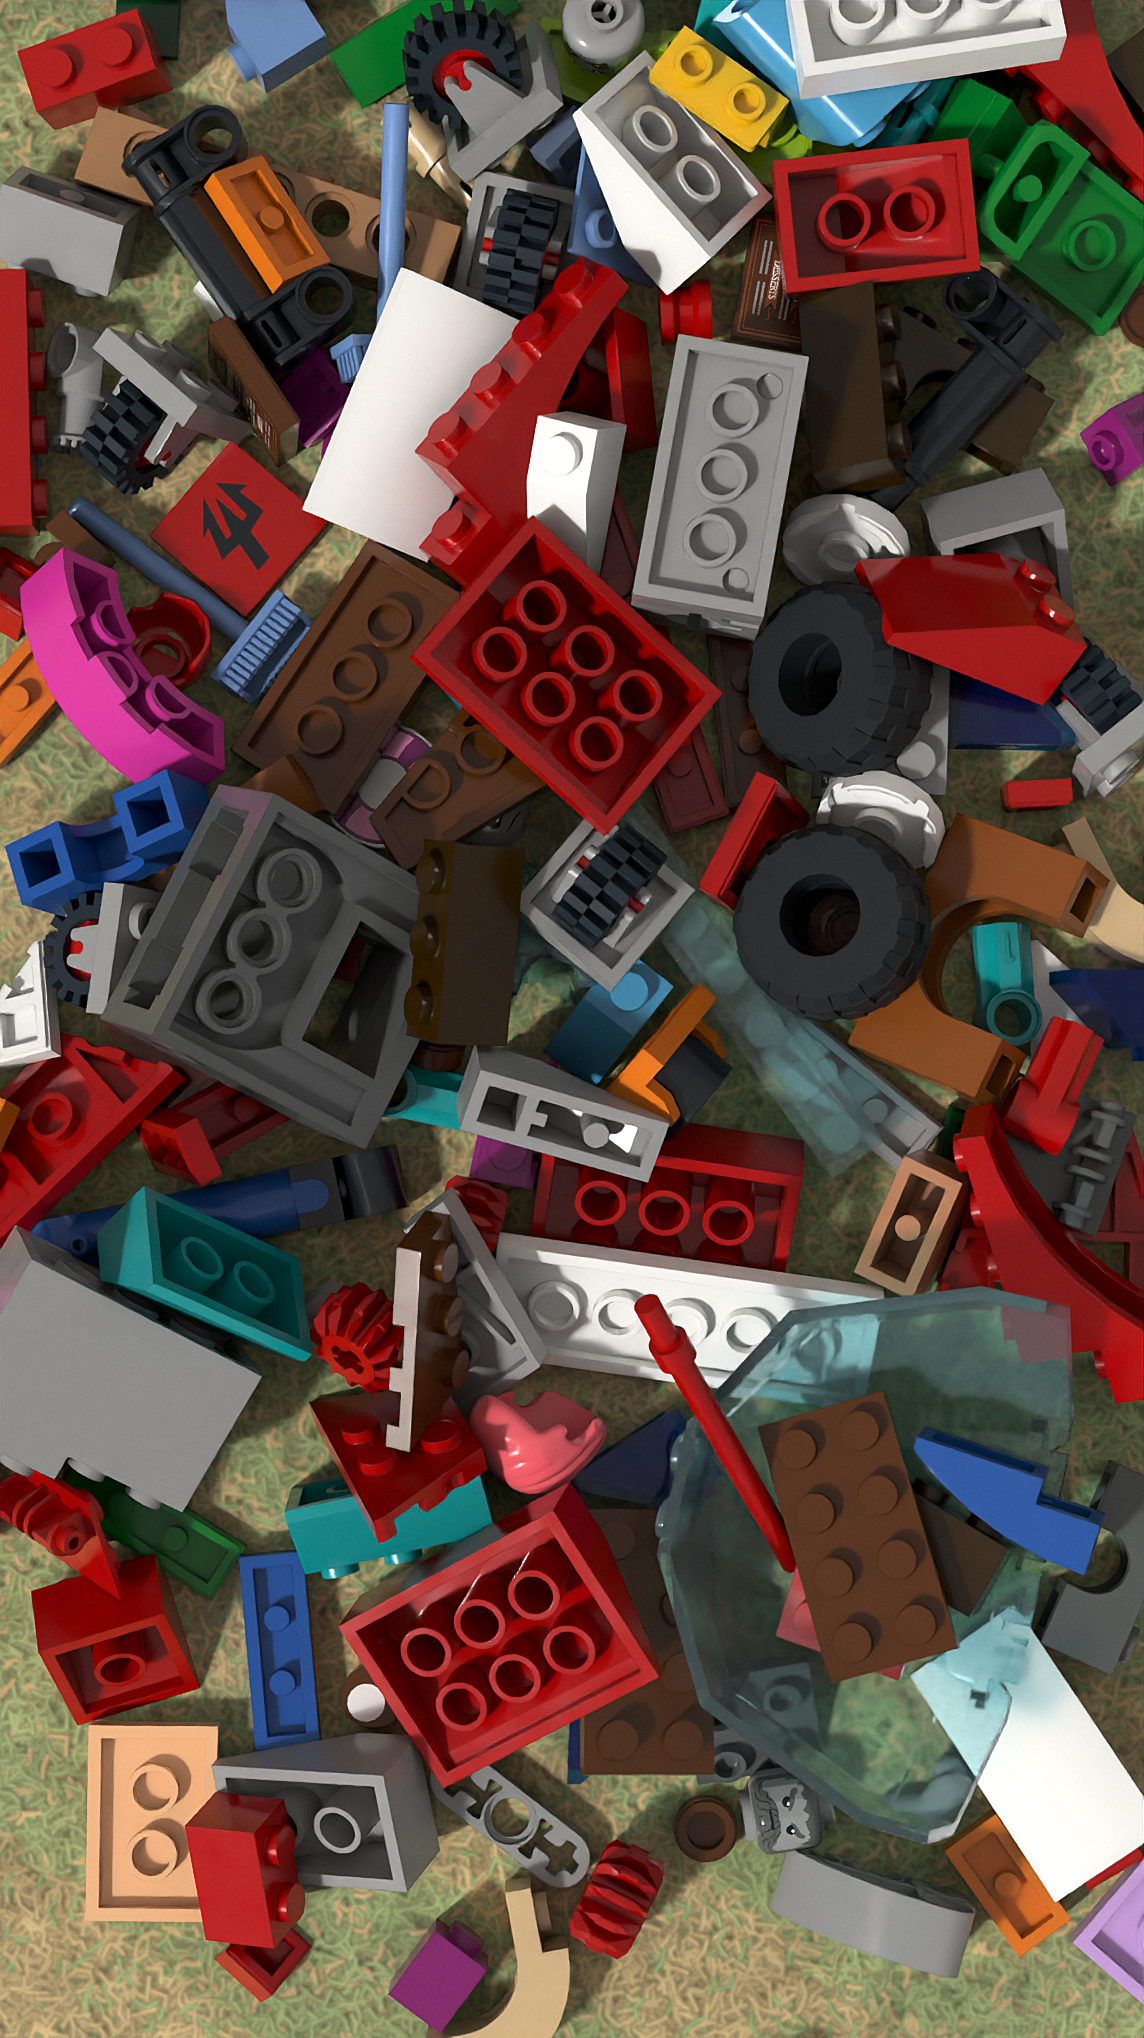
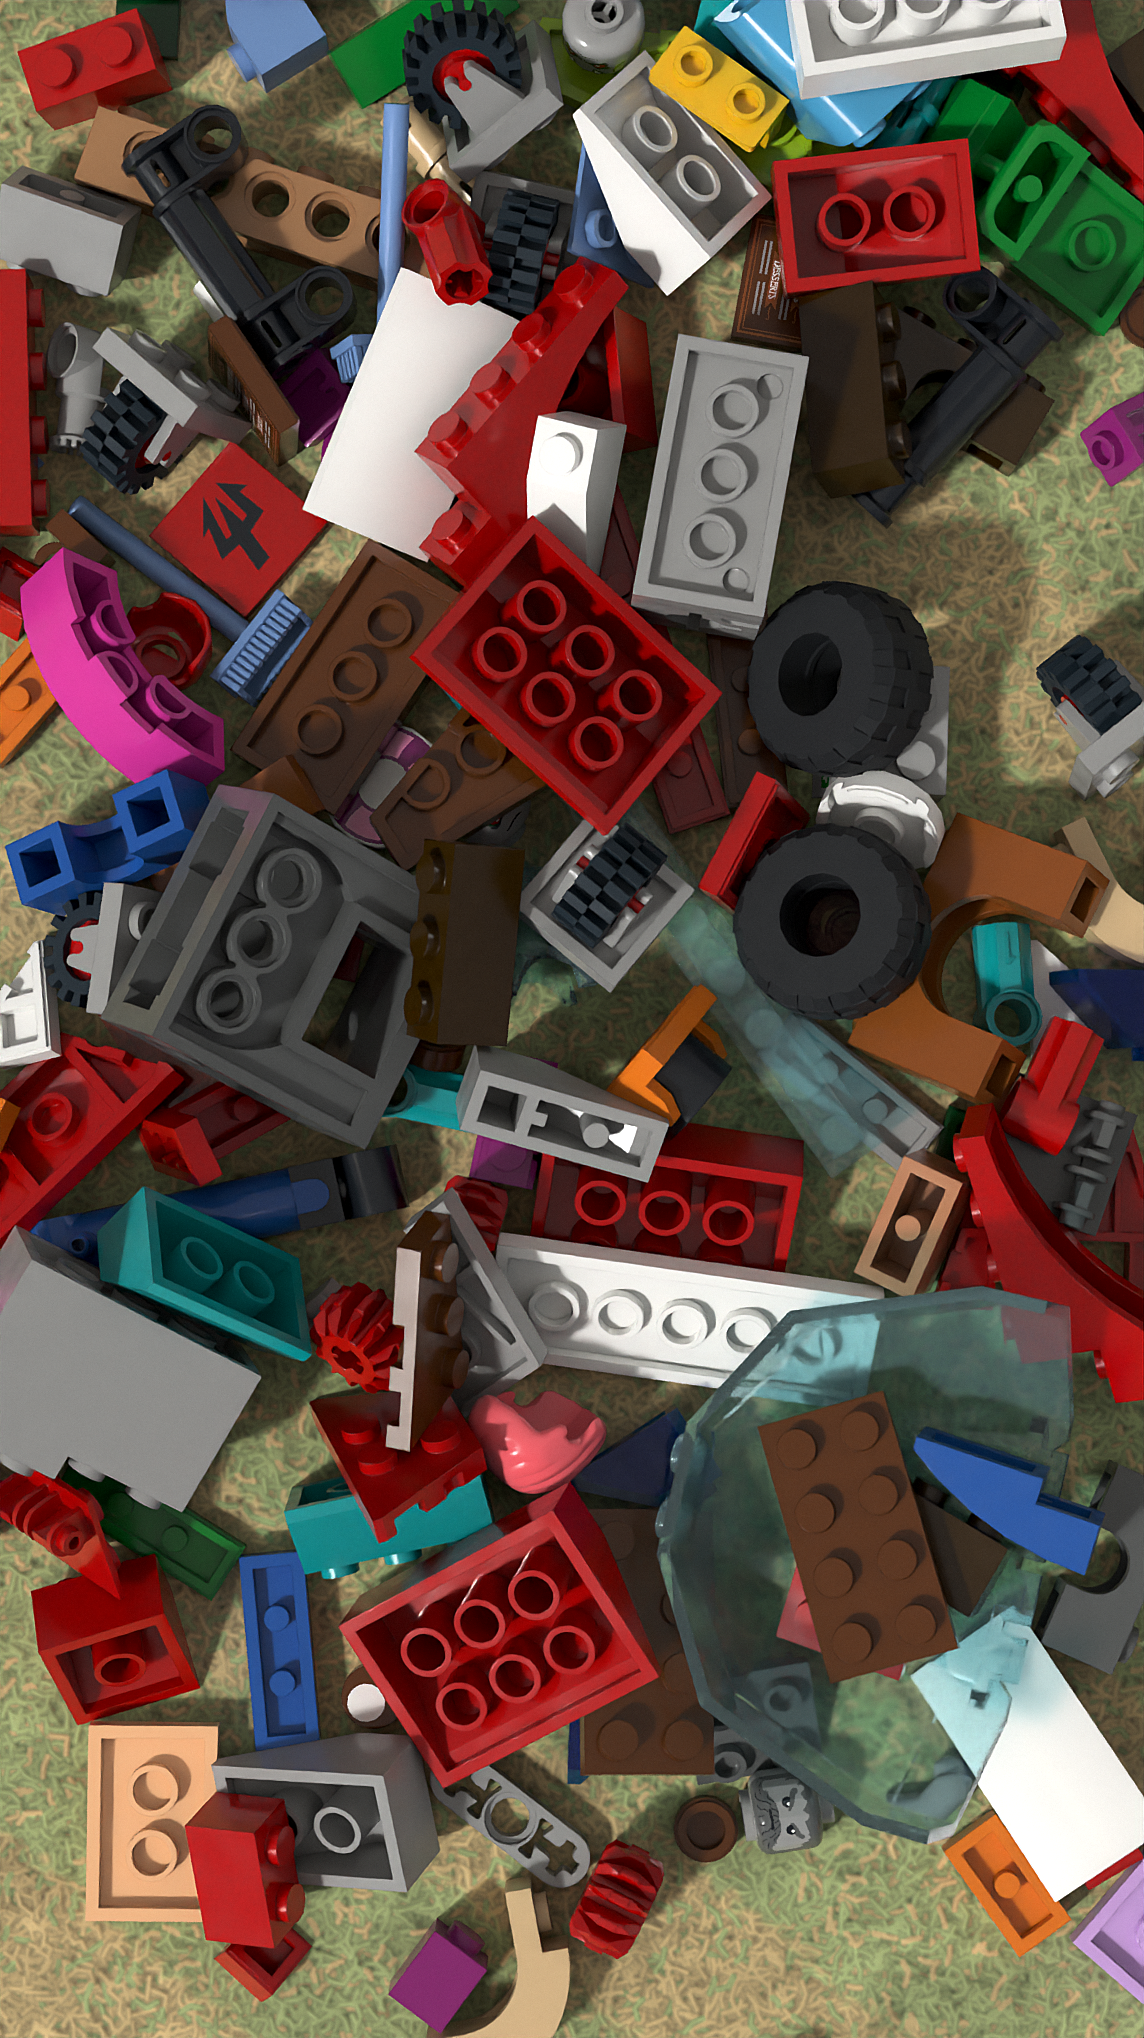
orange plate [203,154,331,294] -> none
sand blue tile [525,105,582,190] -> none
dark azure slope [544,959,674,1086] -> none
red bar [634,1294,796,1573] -> none
red wheel [657,279,712,346] -> none
light grey beam [770,1850,976,1978] -> none
white tile [782,494,911,586] -> none
red slope [853,553,1087,706] -> none
light grey slope [919,467,1075,611] -> none
clear blue slope [947,669,1075,752] -> none
red tile [1000,778,1073,813] -> none
none -> red piece [401,178,493,306]

